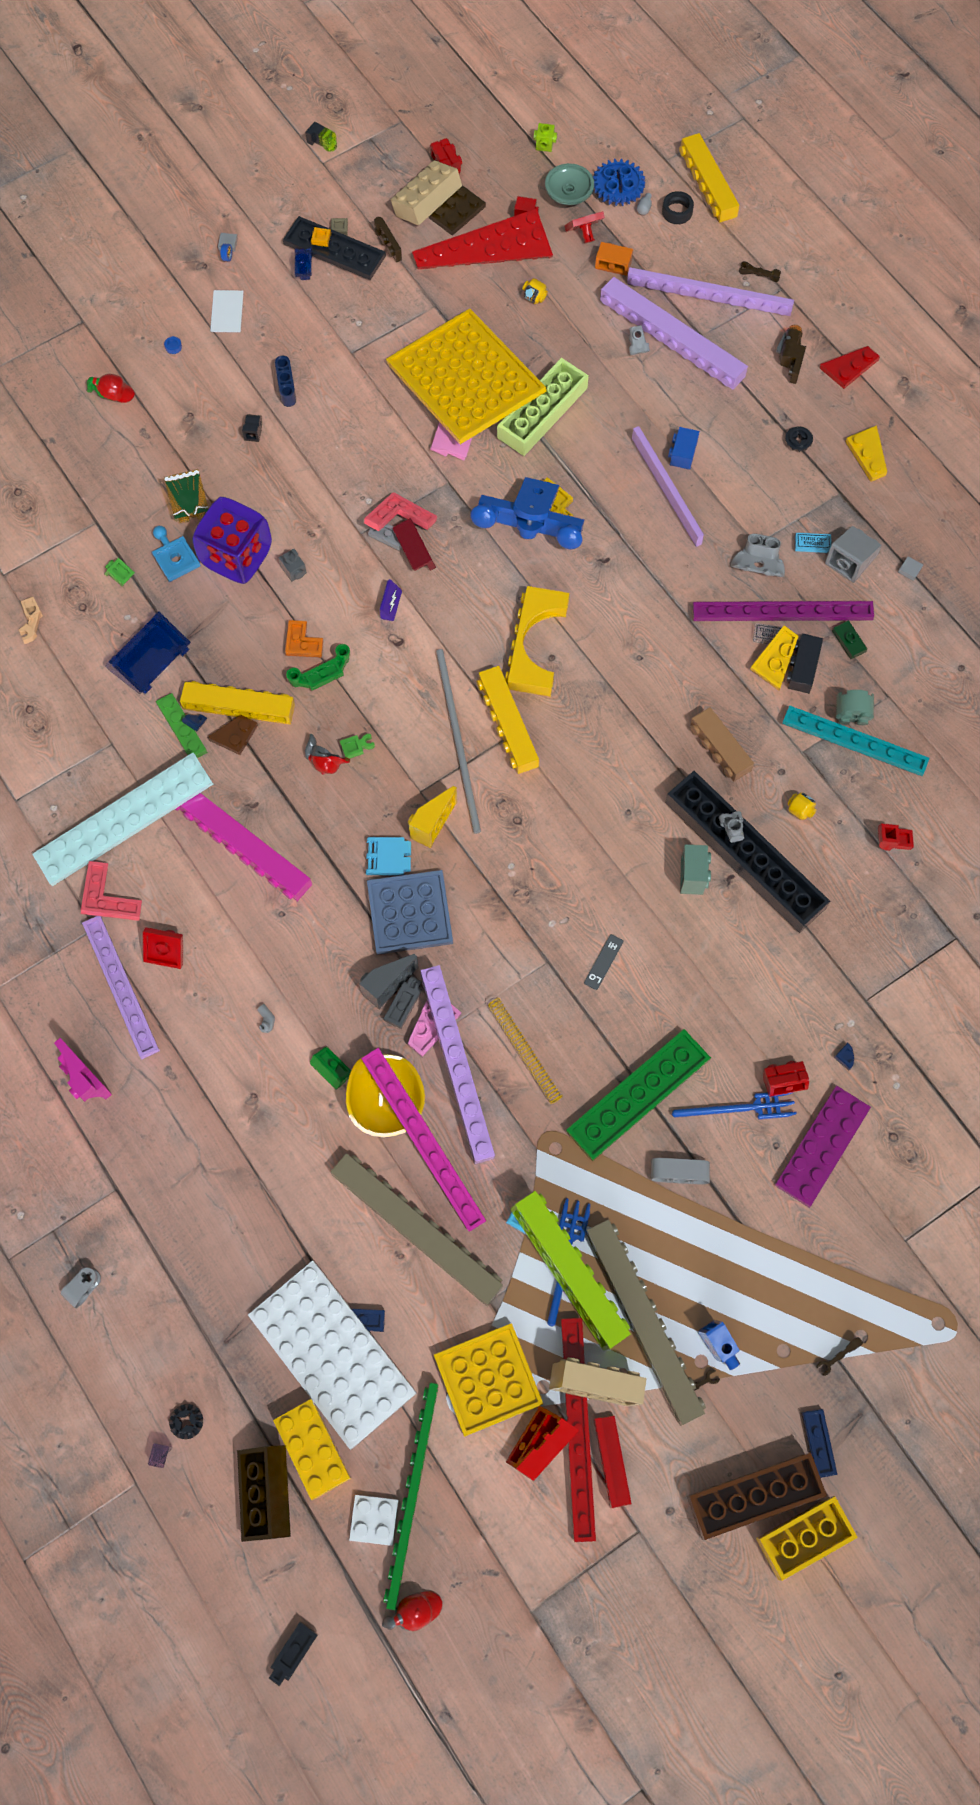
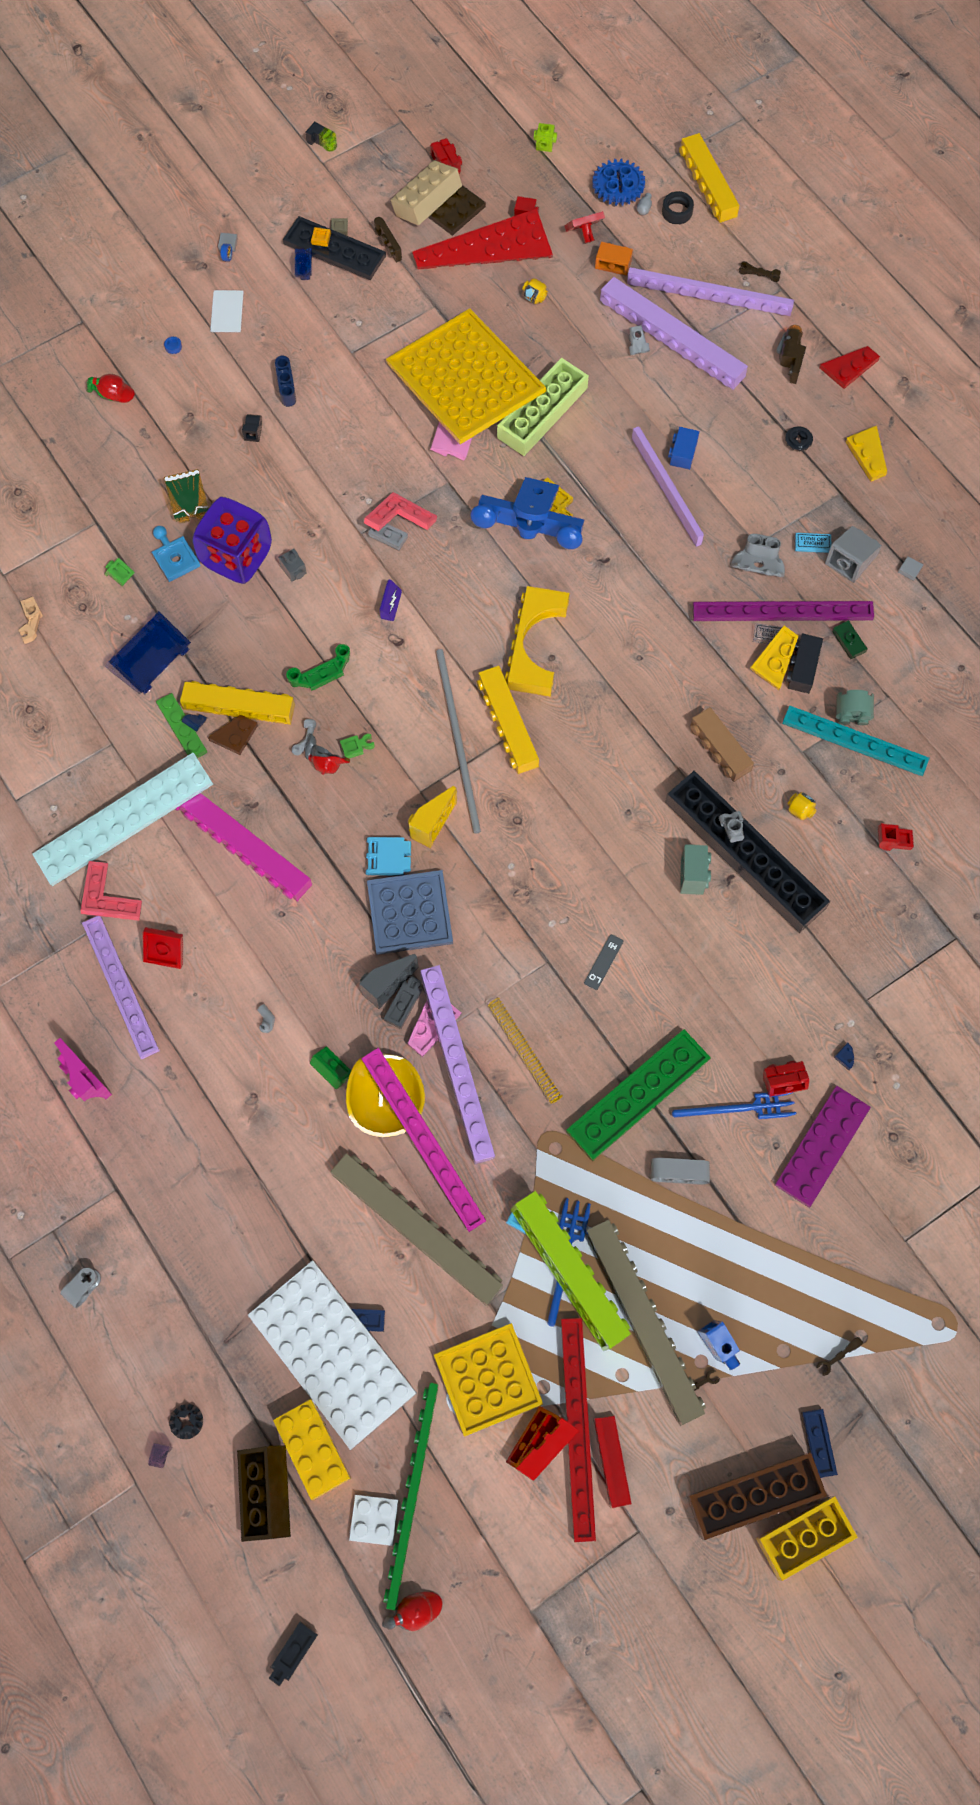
orange plate [285,620,324,658] -> none
dark red panel [393,518,436,571] -> none
sand green dish [545,163,594,205] -> none
tan brick [549,1358,647,1407] -> none
none -> light grey piece [292,719,316,755]

